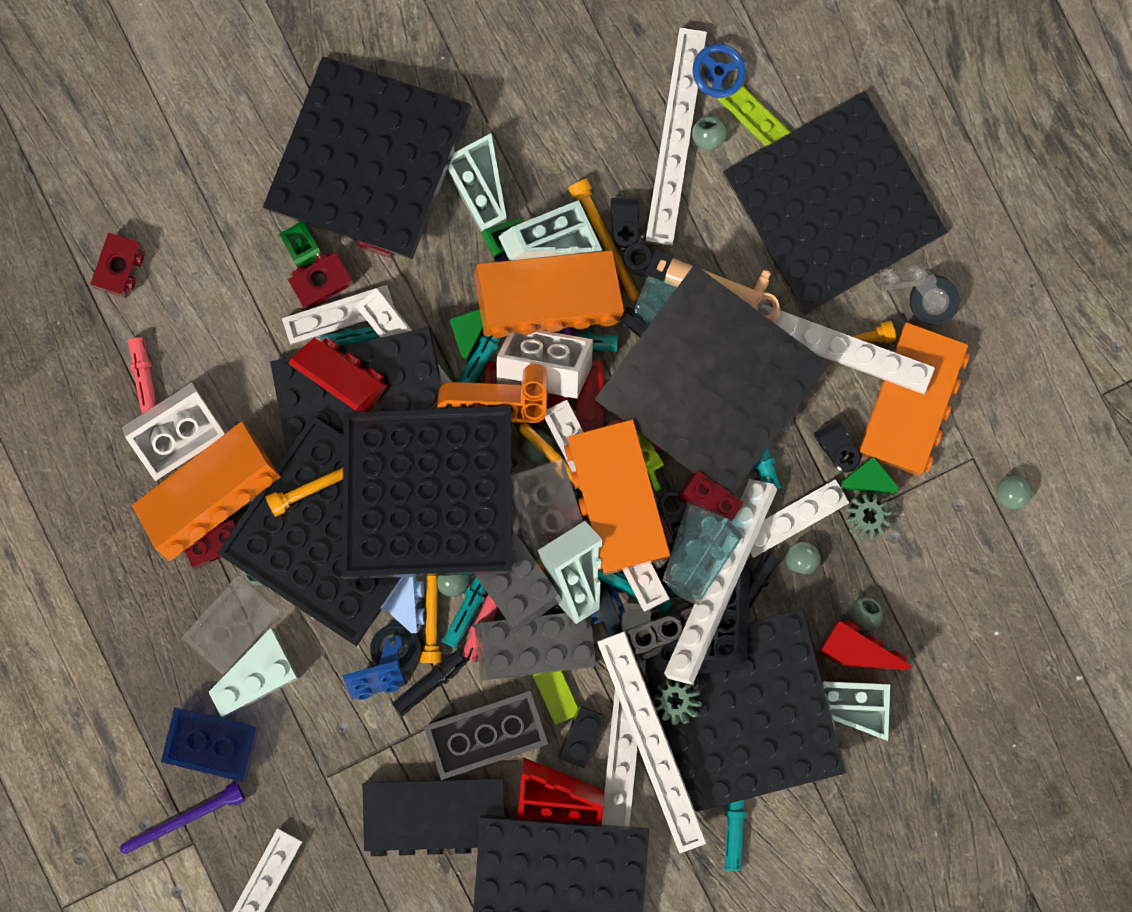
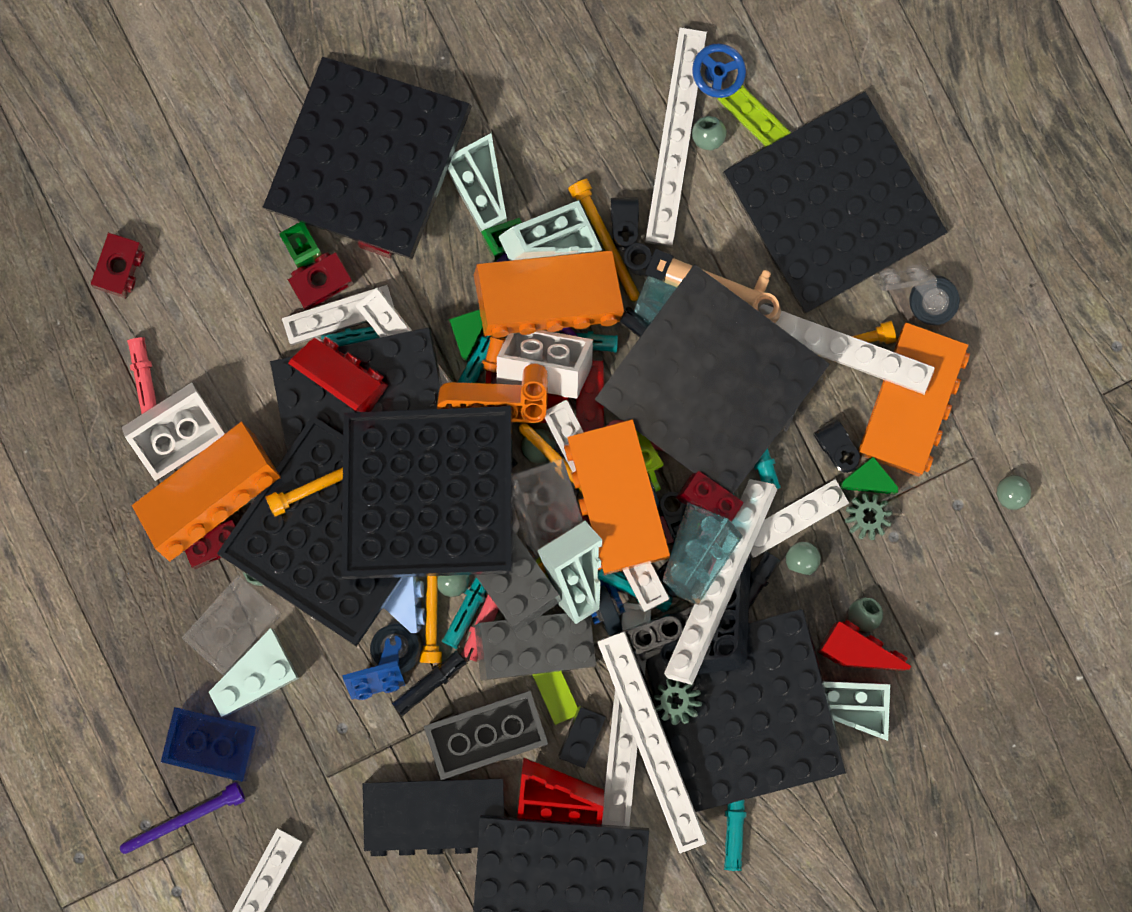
none -> orange pin [482,336,506,372]

